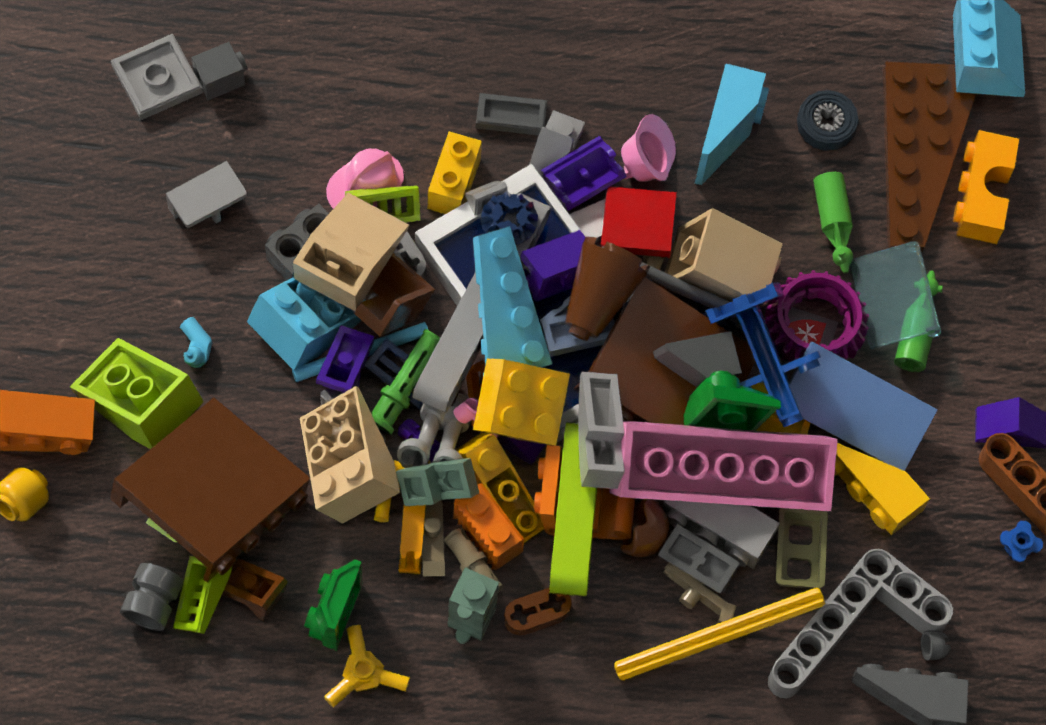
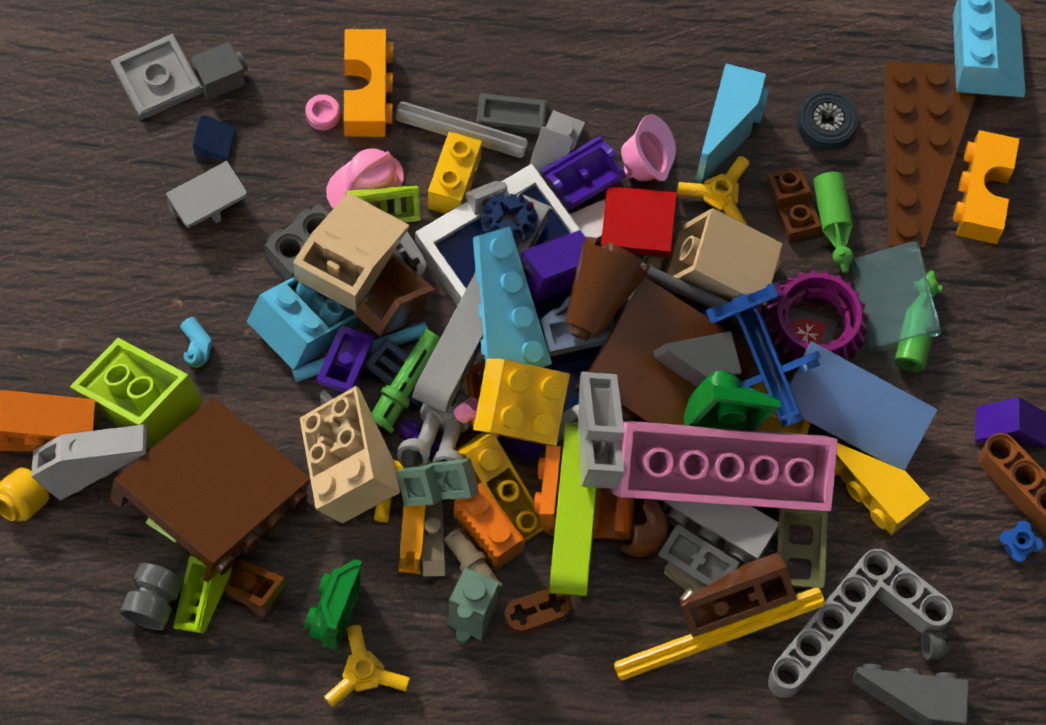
none -> light grey slope [31,424,147,501]
none -> dark blue slope [193,115,235,161]
none -> bright pink tile [305,94,340,130]
none -> light orange arch [344,29,393,137]
none -> light grey axle [395,101,528,158]
none -> yellow piece [677,156,750,225]
none -> reddish brown slope [680,552,797,637]
none -> reddish brown slope [767,166,822,242]

